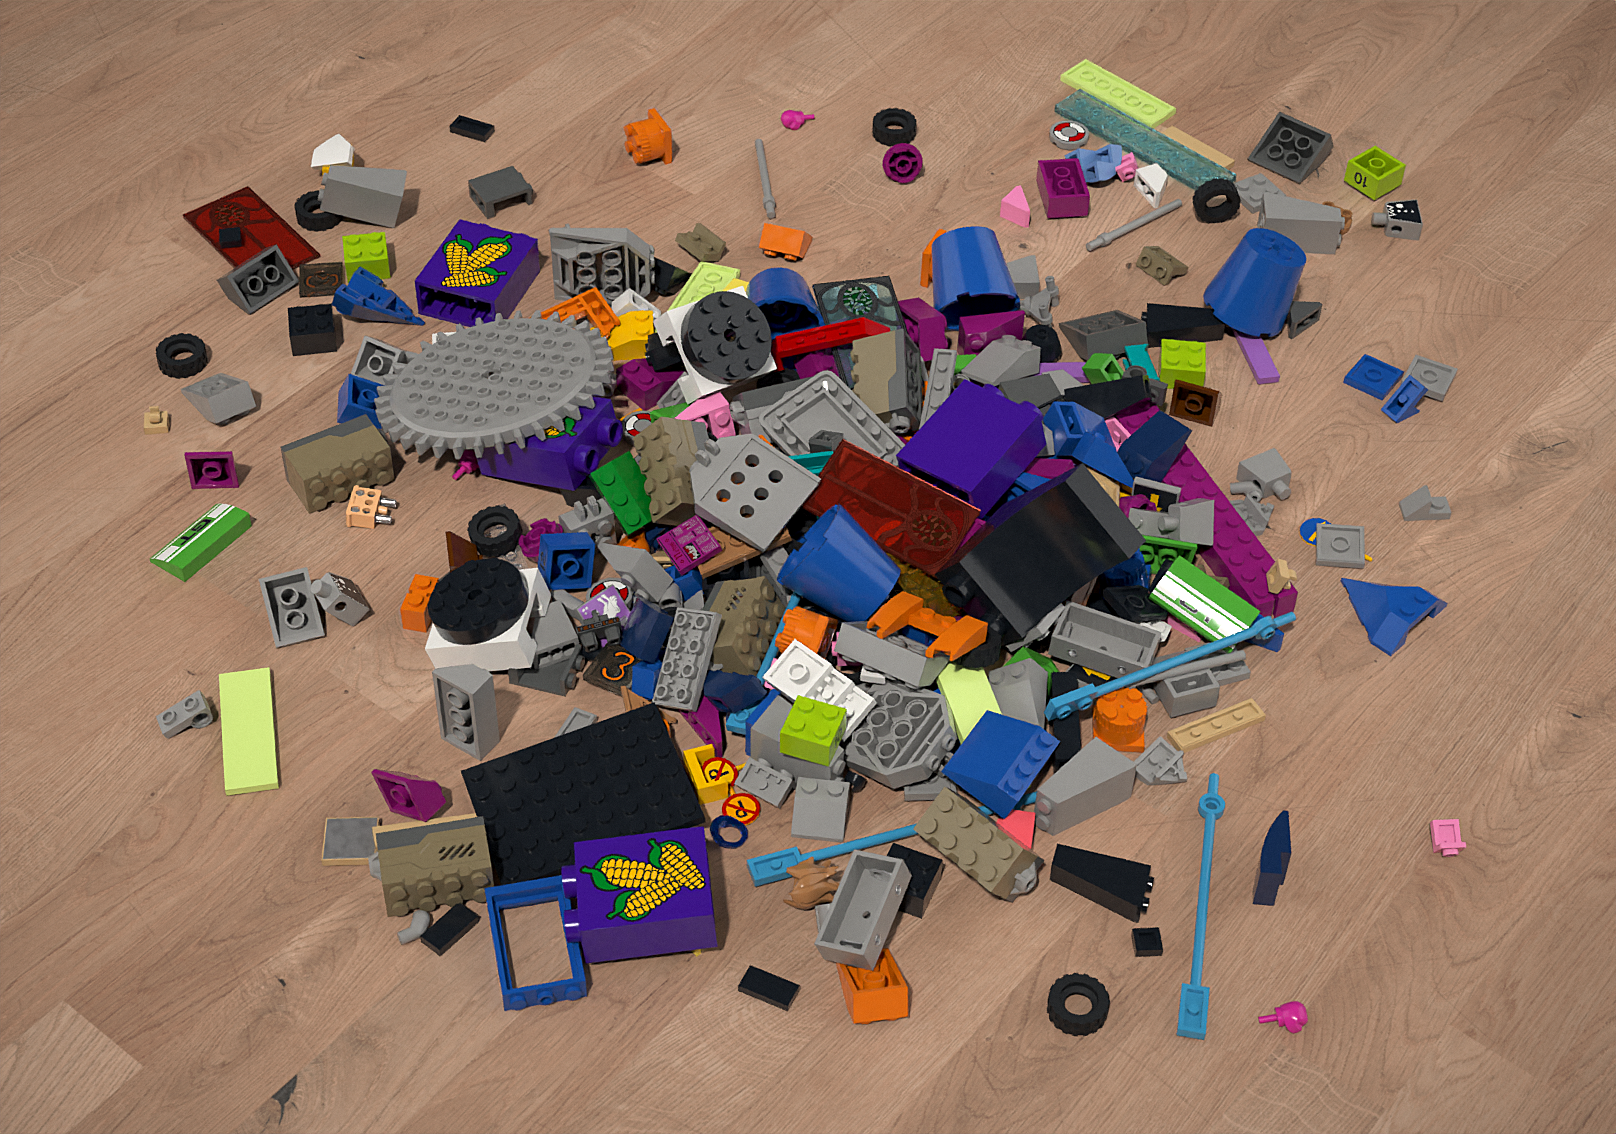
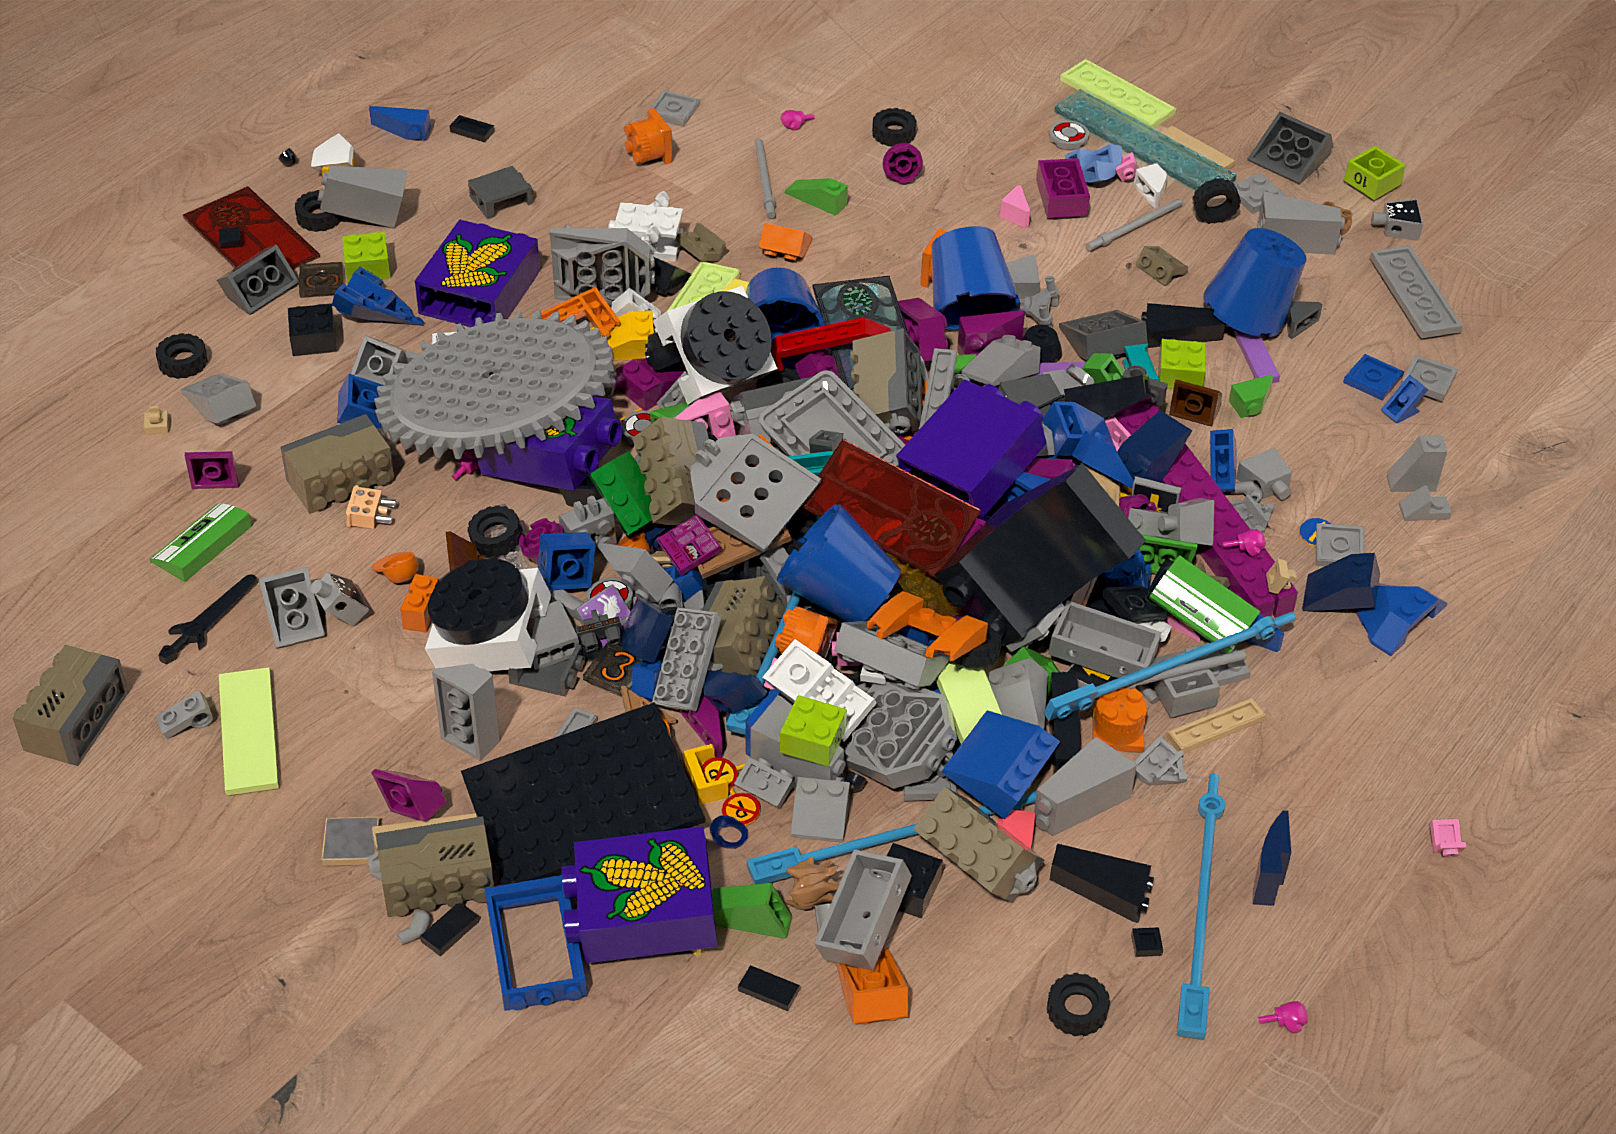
none -> piece [13,645,128,766]
none -> black sword [158,574,257,665]
none -> black hinge [278,148,297,166]
none -> blue slope [369,106,431,141]
none -> orange cap [372,552,419,583]
none -> white torso [609,191,683,261]
none -> light grey tile [650,90,700,127]
none -> bright green slope [712,883,792,938]
none -> bright green slope [785,178,848,216]
none -> light grey tile [1066,364,1095,385]
none -> blue slope [1210,429,1237,492]
none -> dark pink piece [1223,529,1266,556]
none -> bright green slope [1229,375,1273,418]
none -> dark blue slope [1302,553,1380,611]
none -> light grey plate [1370,245,1463,339]
none -> light grey slope [1386,436,1447,492]

